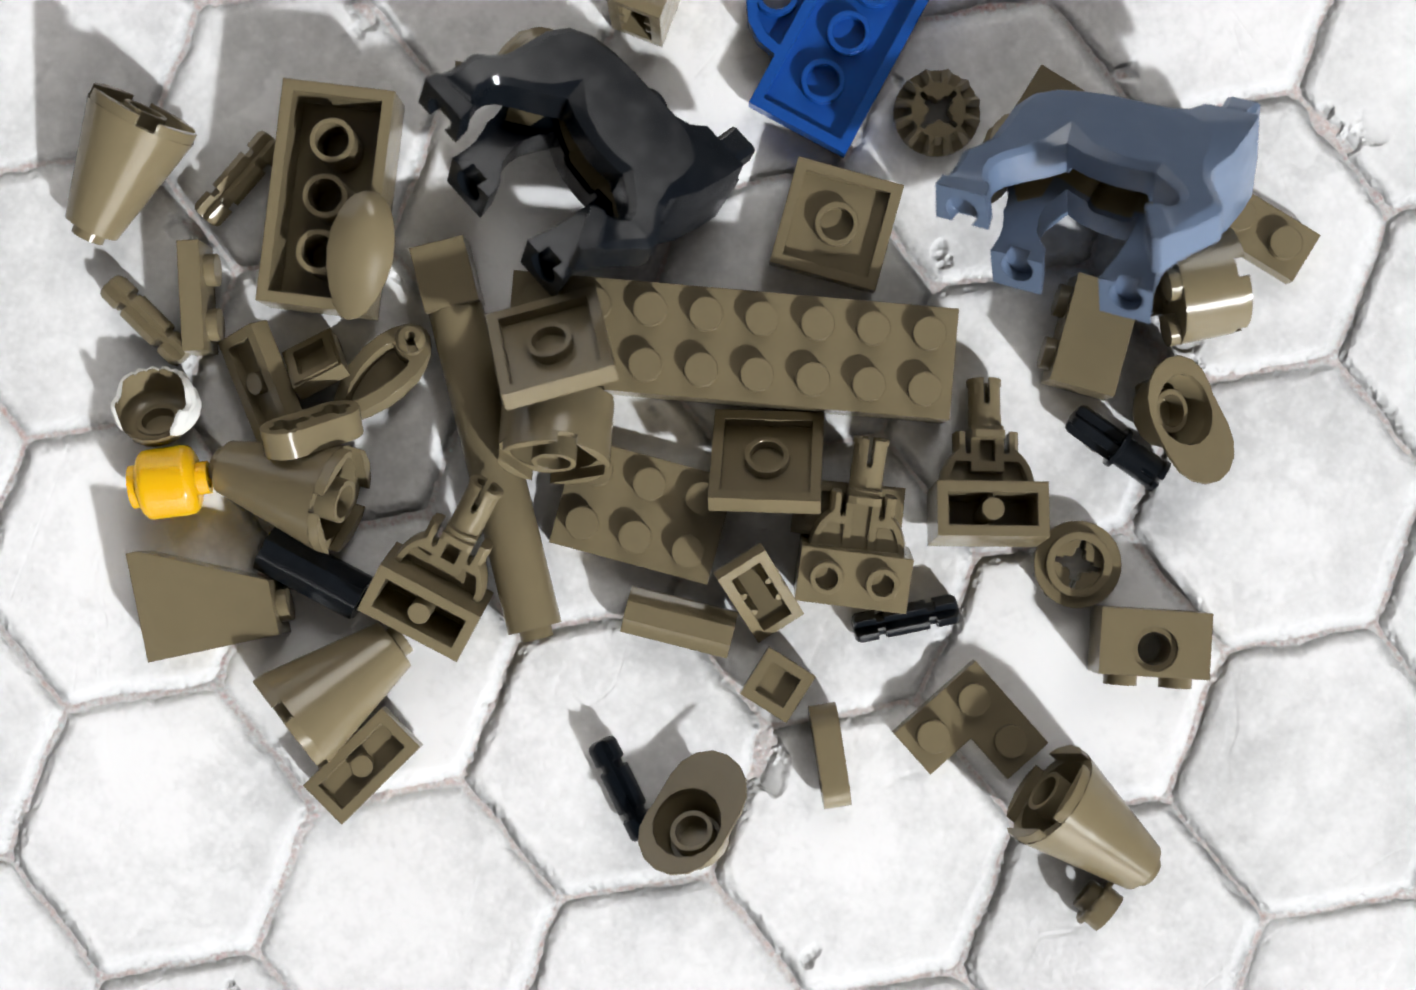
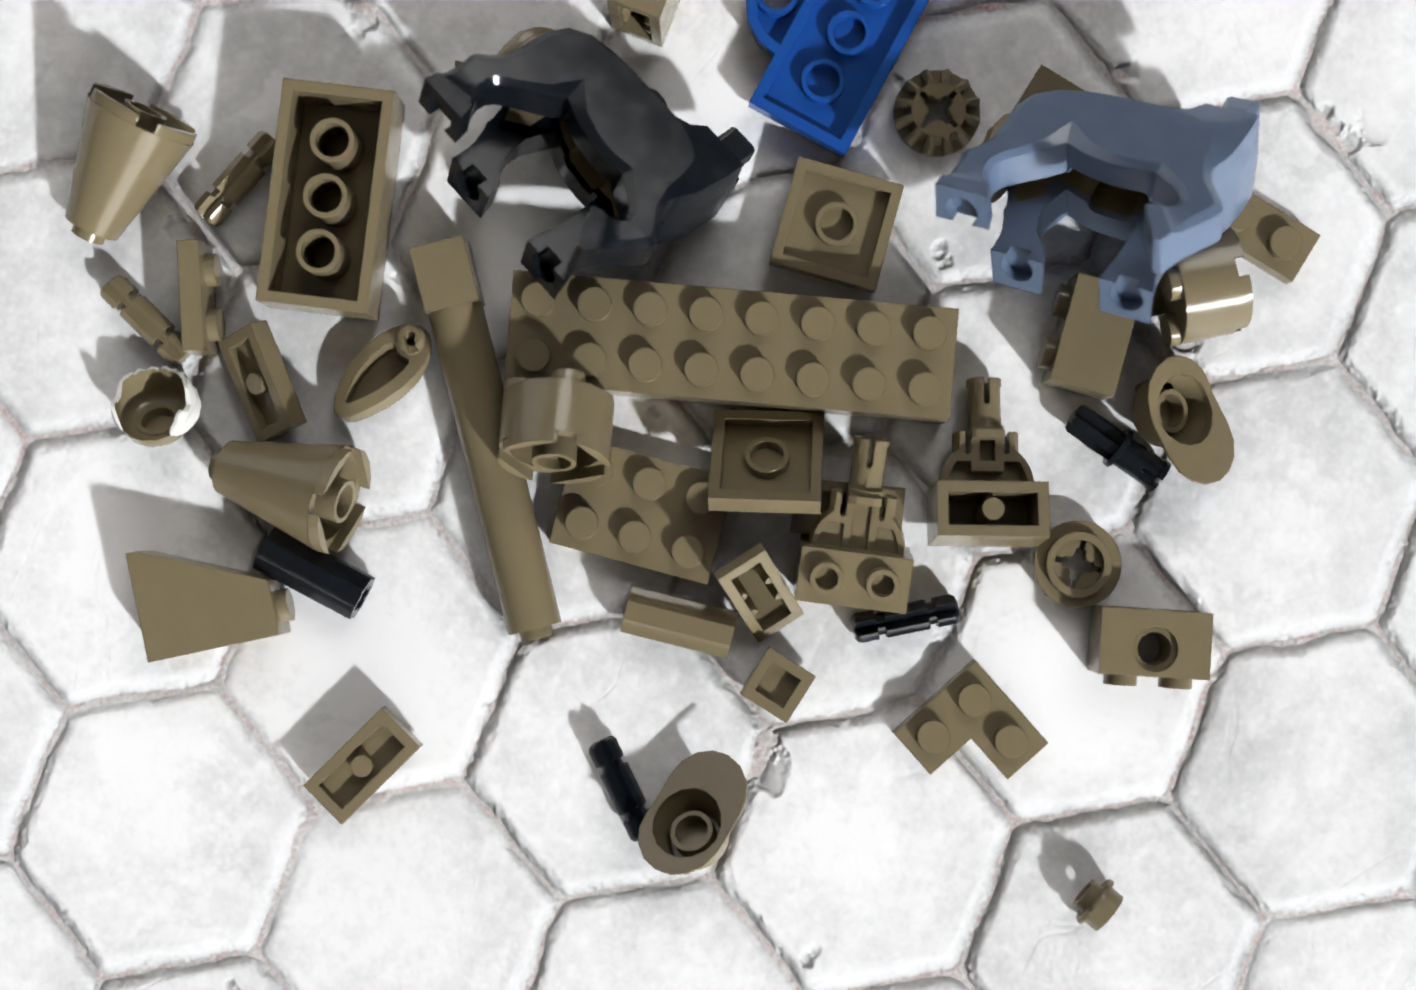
yellow head [126,445,213,520] -> none
dark tan cone [252,622,413,769] -> none
dark tan beam [260,400,364,461] -> none
dark tan tile [282,328,350,400] -> none
dark tan arm [326,191,395,320] -> none
dark tan brick [357,475,504,662] -> none
dark tan plate [486,285,619,411] -> none
dark tan beam [808,702,852,809] -> none
dark tan cone [1006,745,1161,889] -> none

